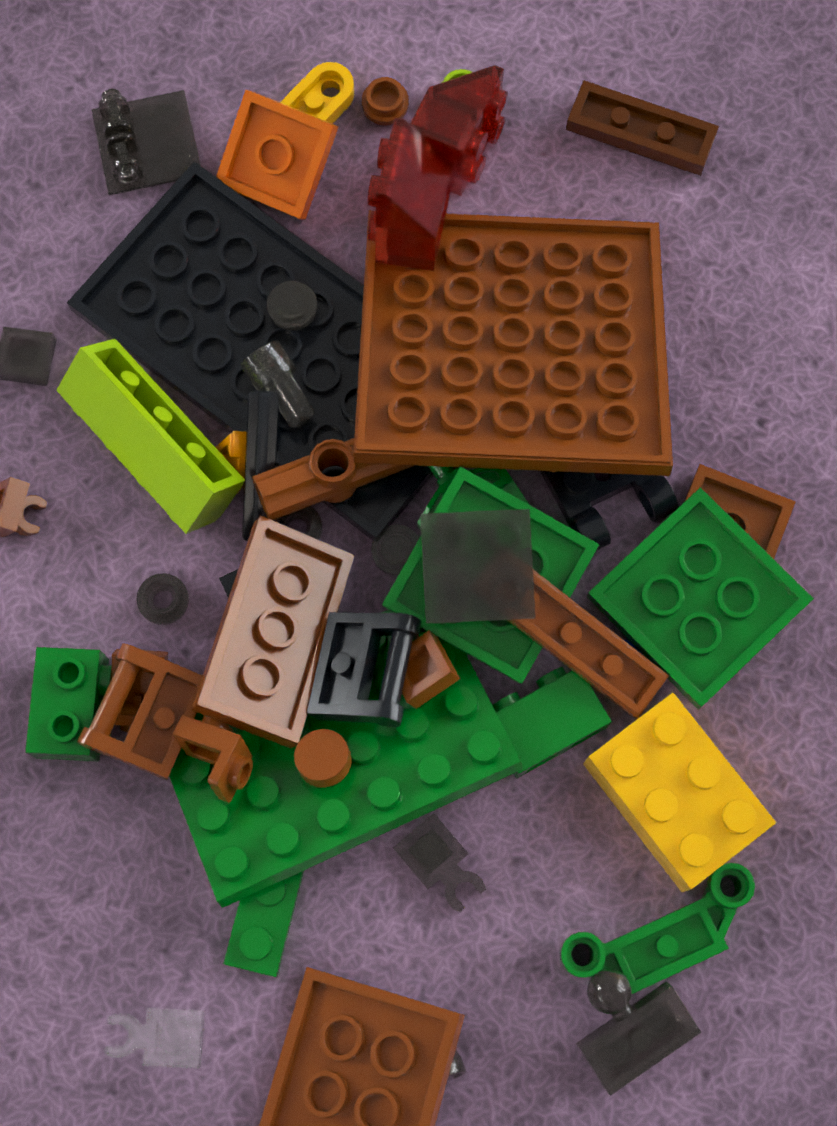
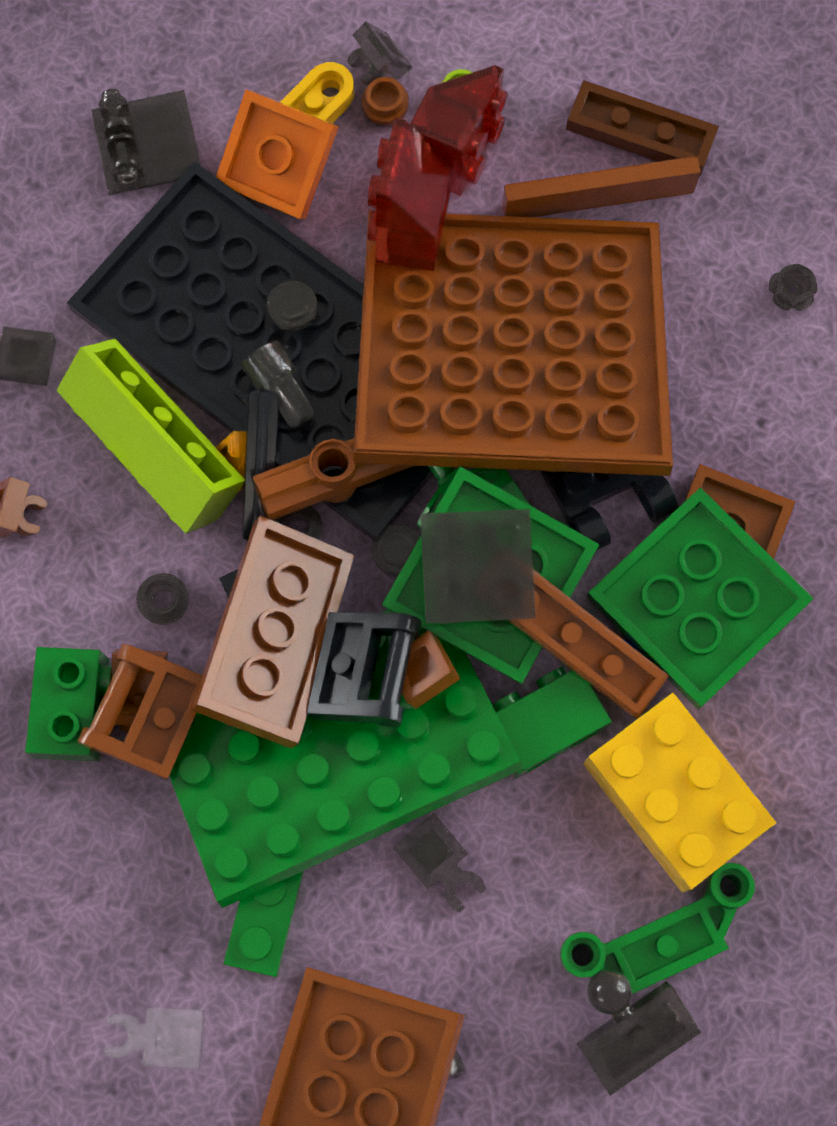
dark orange bracket [173,715,253,803] -> none
dark orange tile [294,729,352,787] -> none
none -> clear smoke tile [347,21,413,85]
none -> dark orange tile [502,156,701,217]
none -> clear smoke plate [769,264,818,311]

